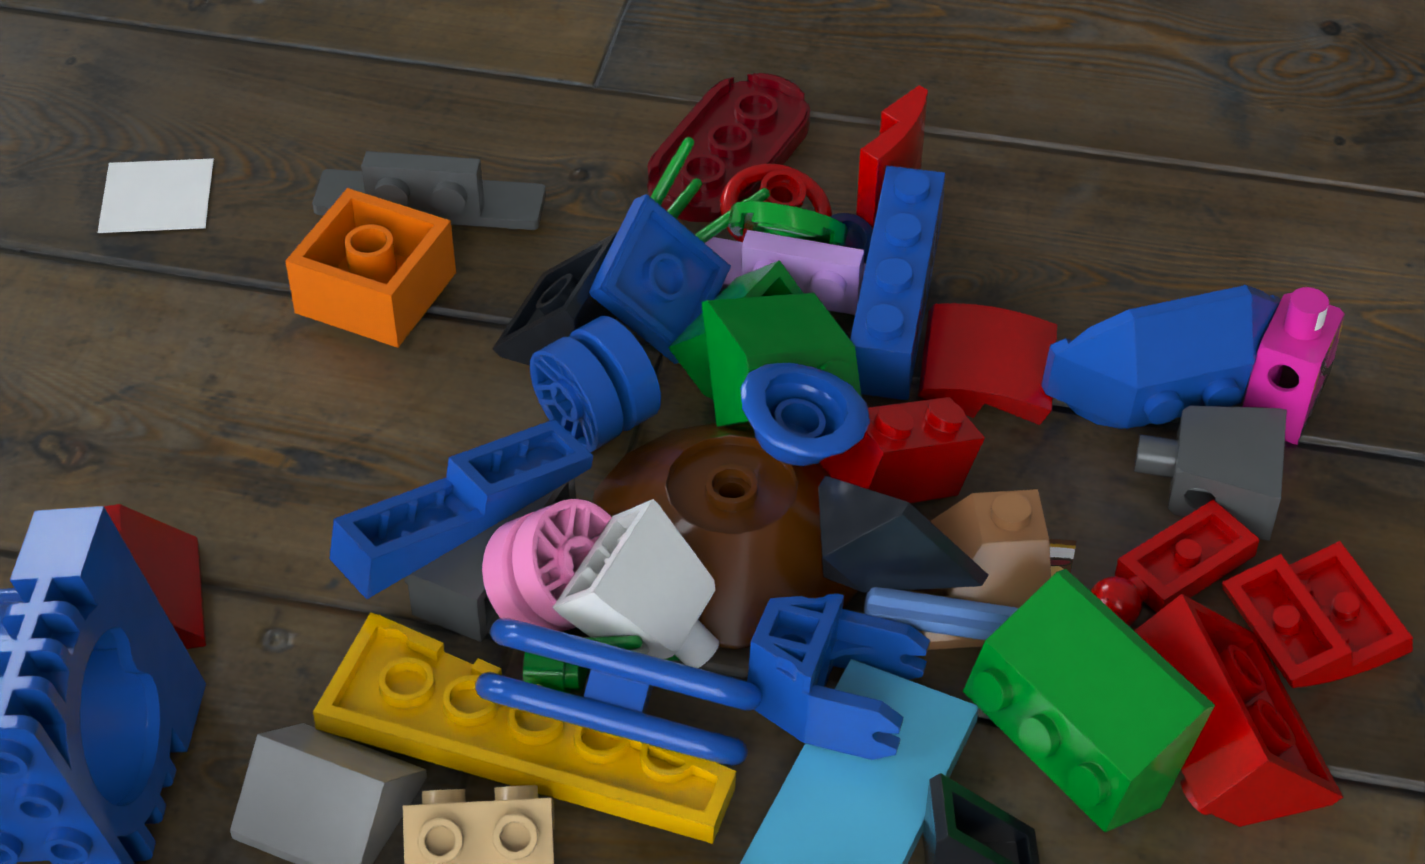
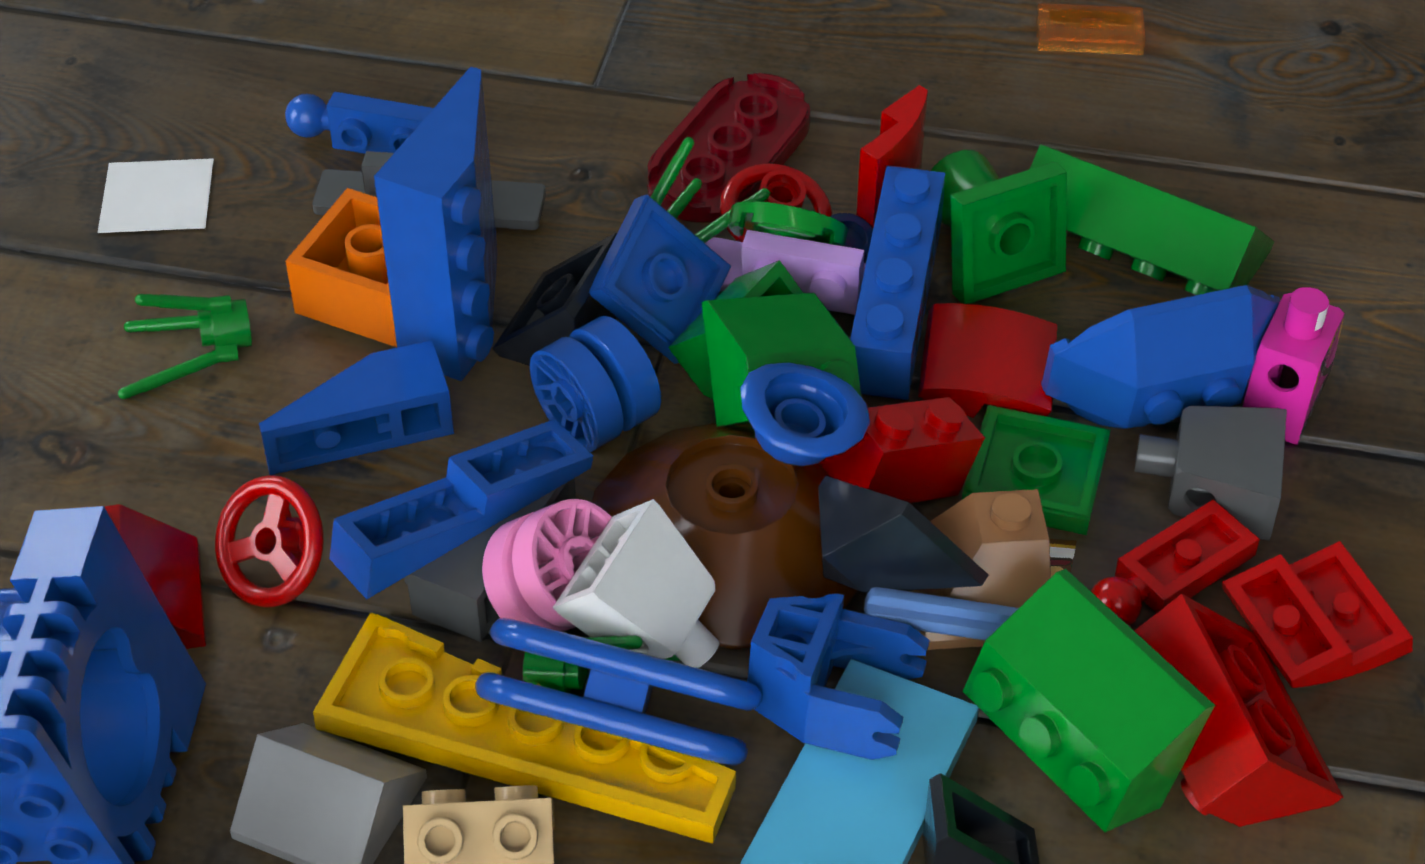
none -> green plant [118,294,252,399]
none -> red piece [215,475,324,608]
none -> blue slope [259,340,454,475]
none -> blue plate [285,92,434,154]
none -> blue slope [374,67,498,381]
none -> green plant [931,150,1067,304]
none -> green tile [962,405,1111,535]
none -> green slope [1030,144,1275,295]
none -> clear orange tile [1036,3,1146,55]

